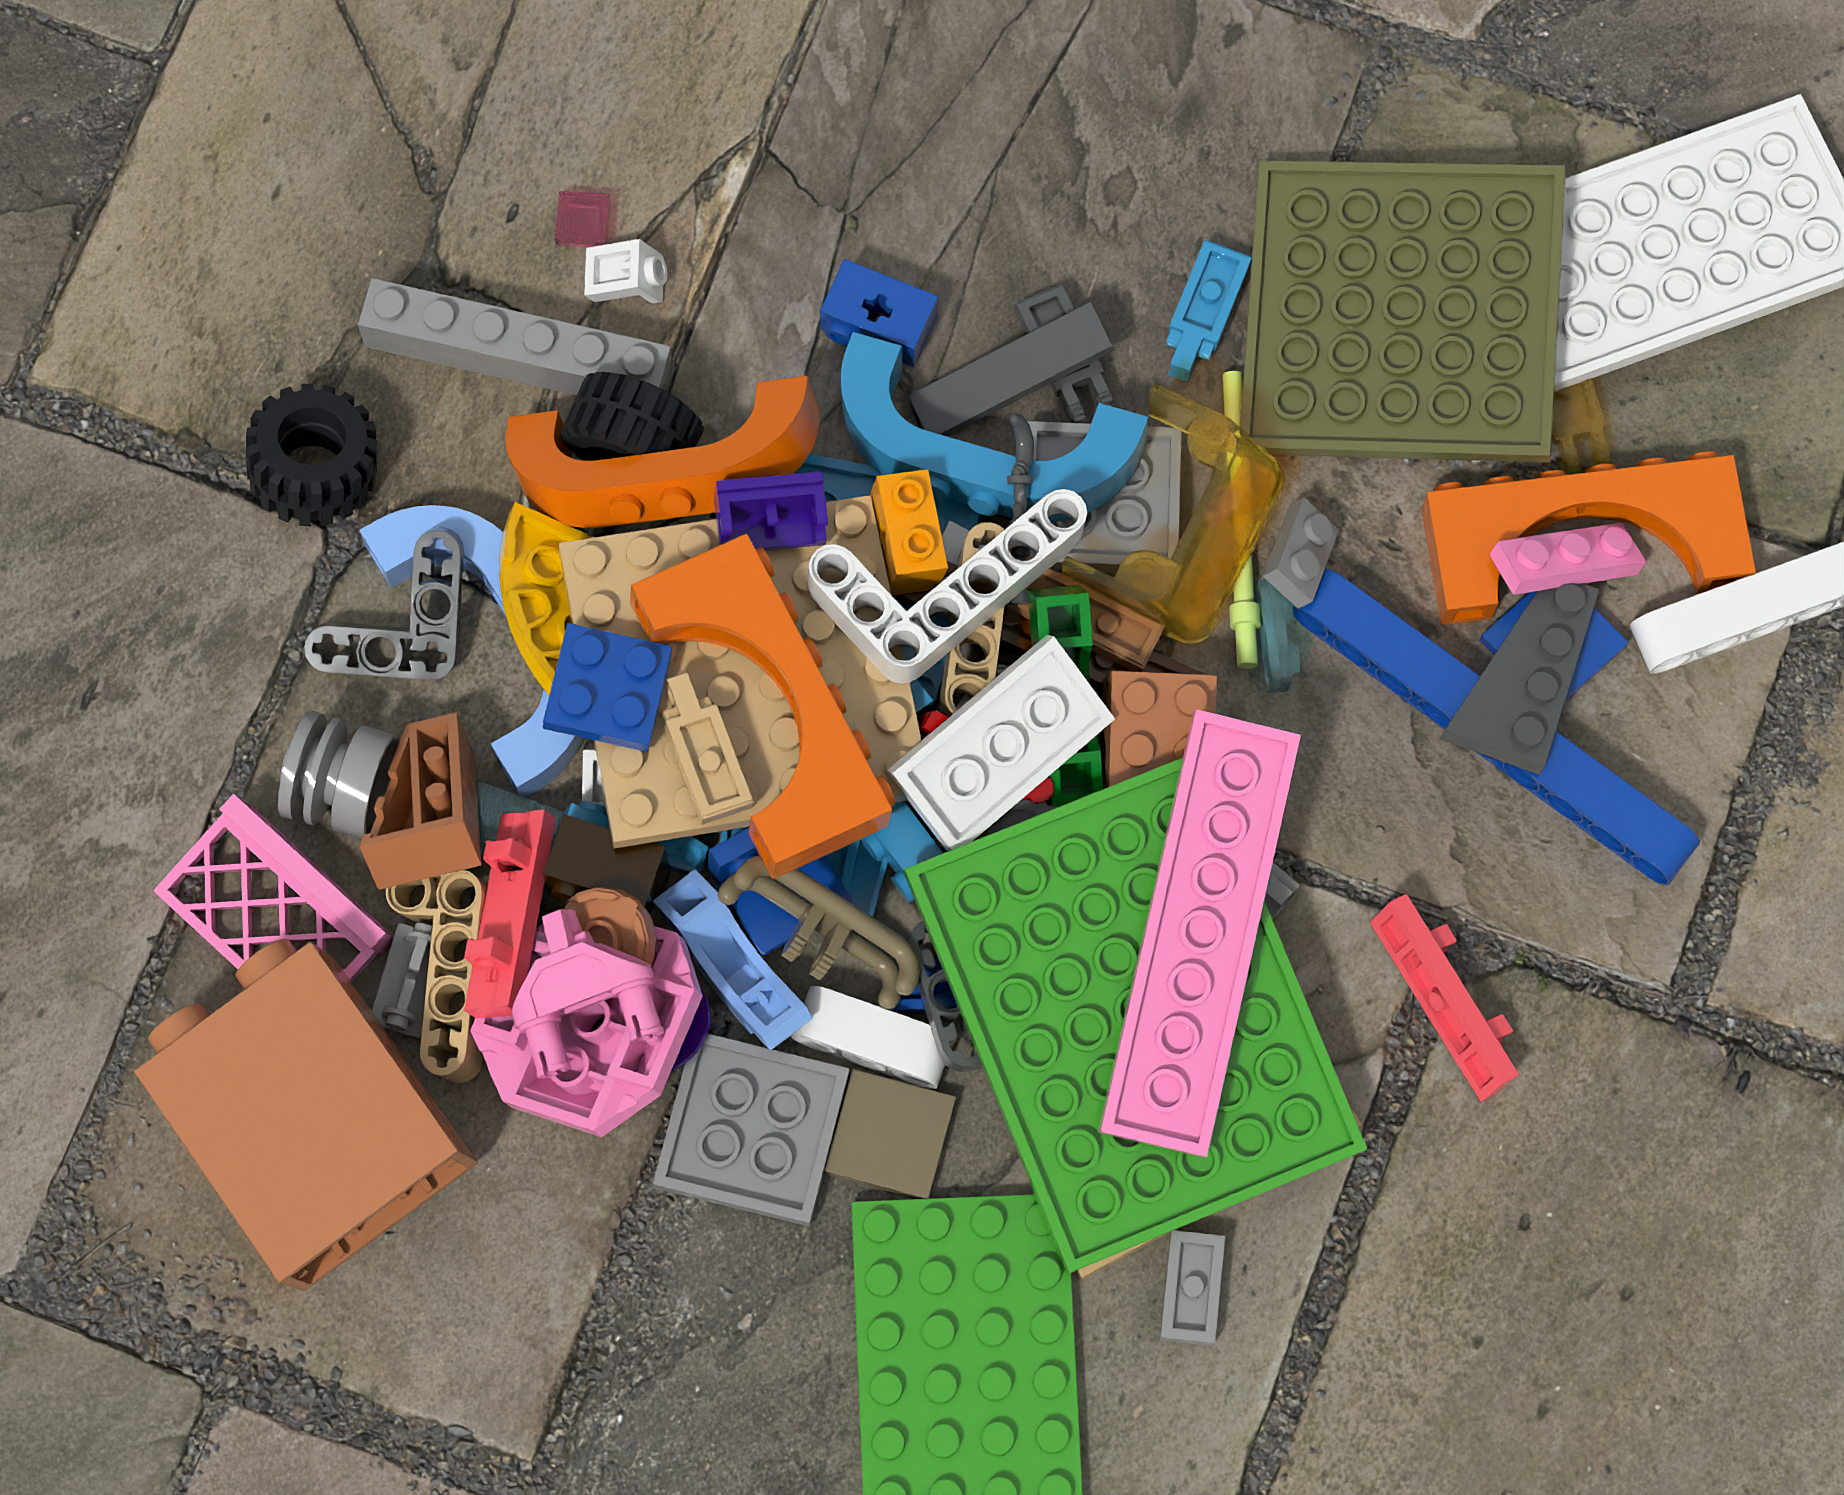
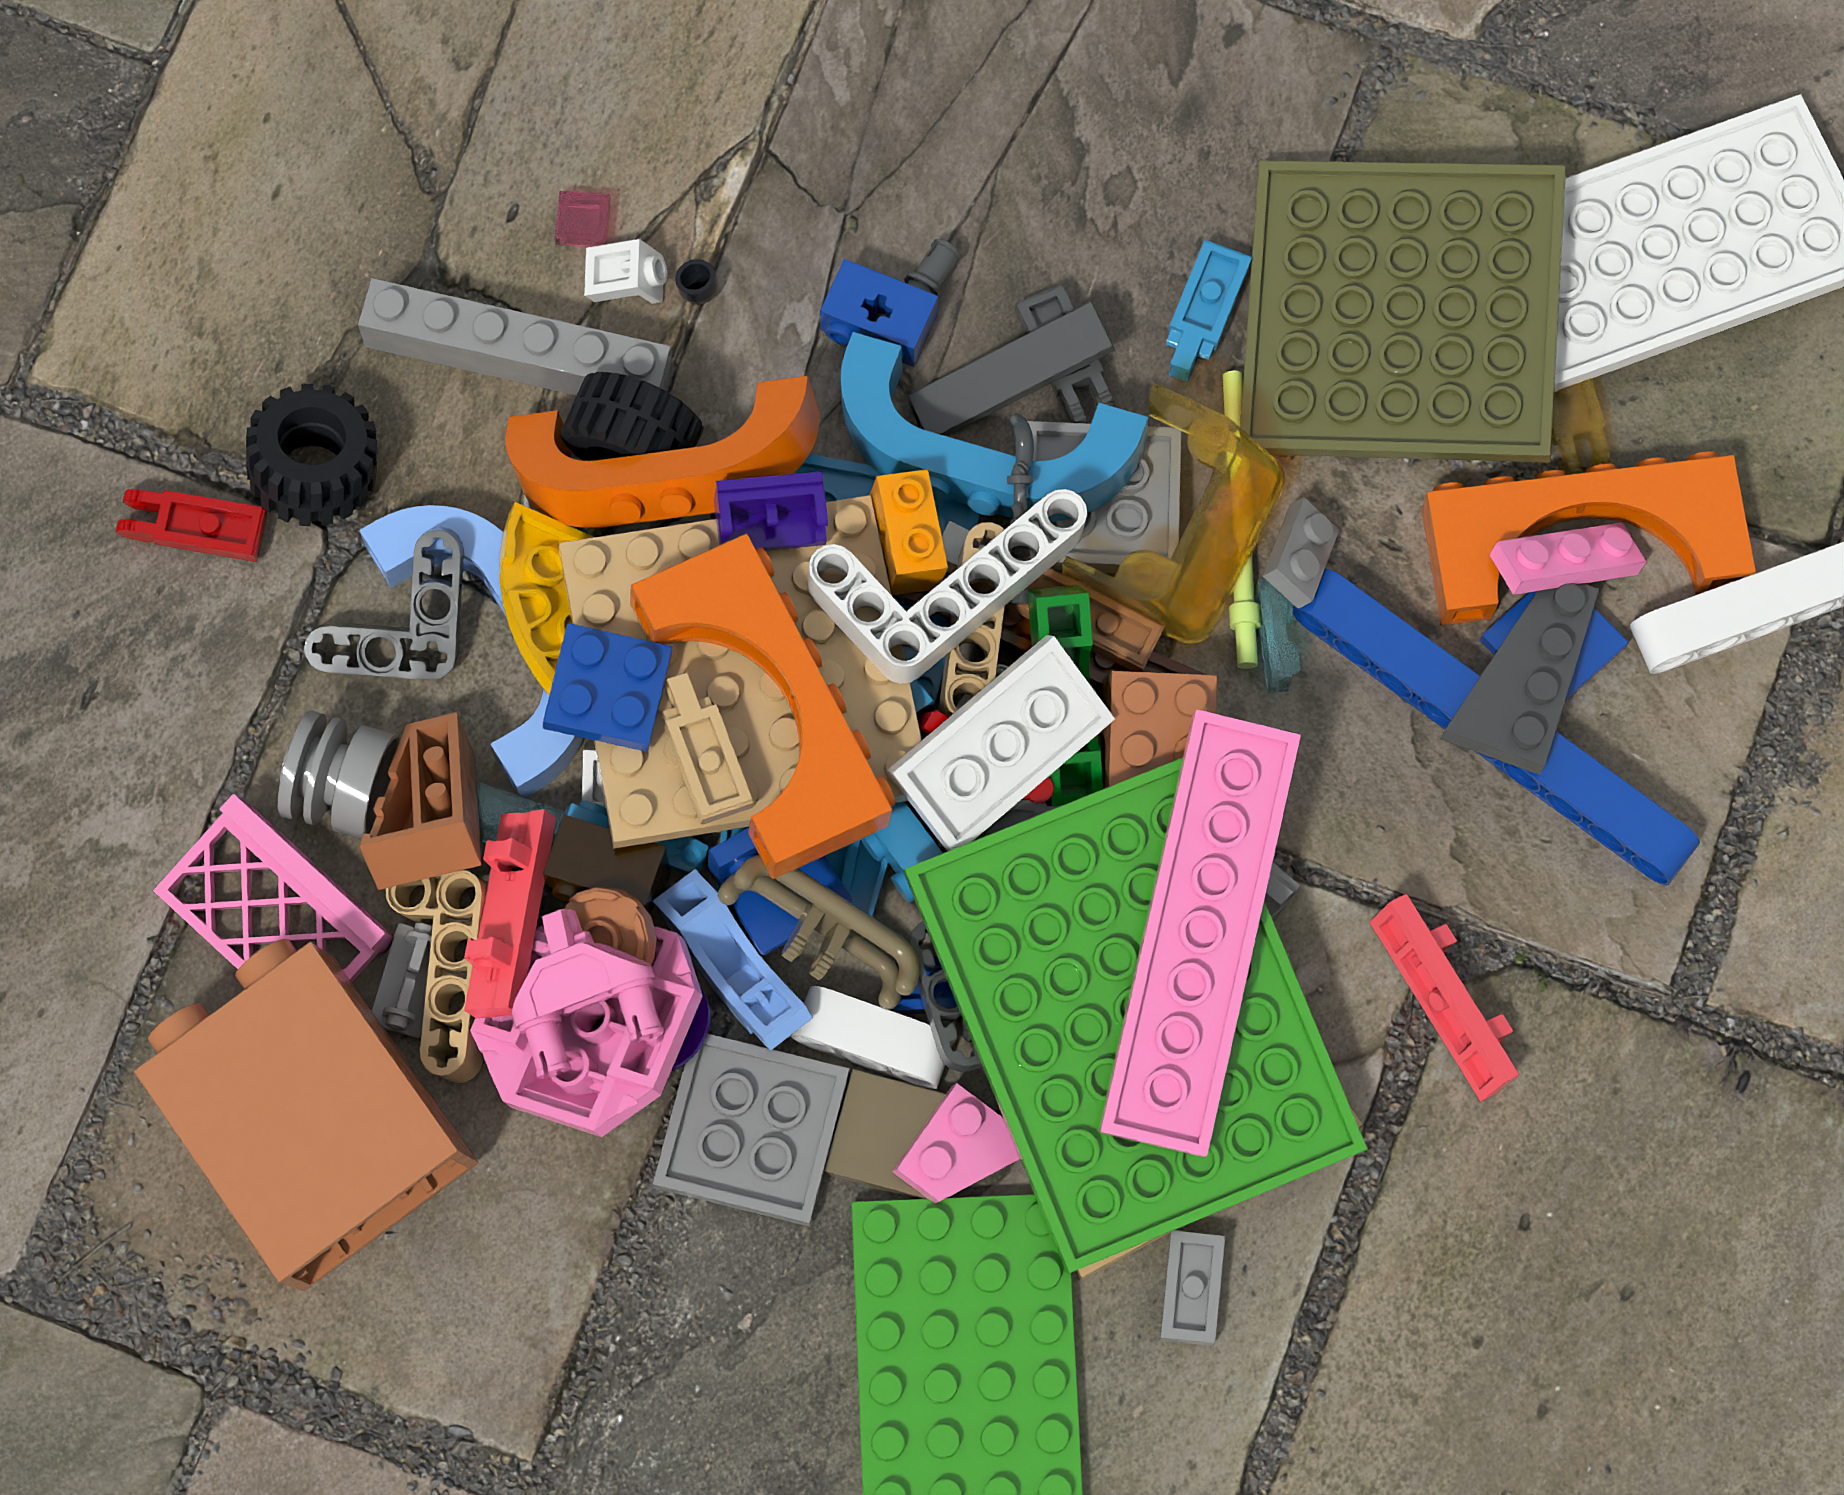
none -> red hinge [115,489,268,562]
none -> black hinge [675,259,718,305]
none -> bright pink wing [892,1083,1020,1203]
none -> dark grey pin [904,239,962,300]

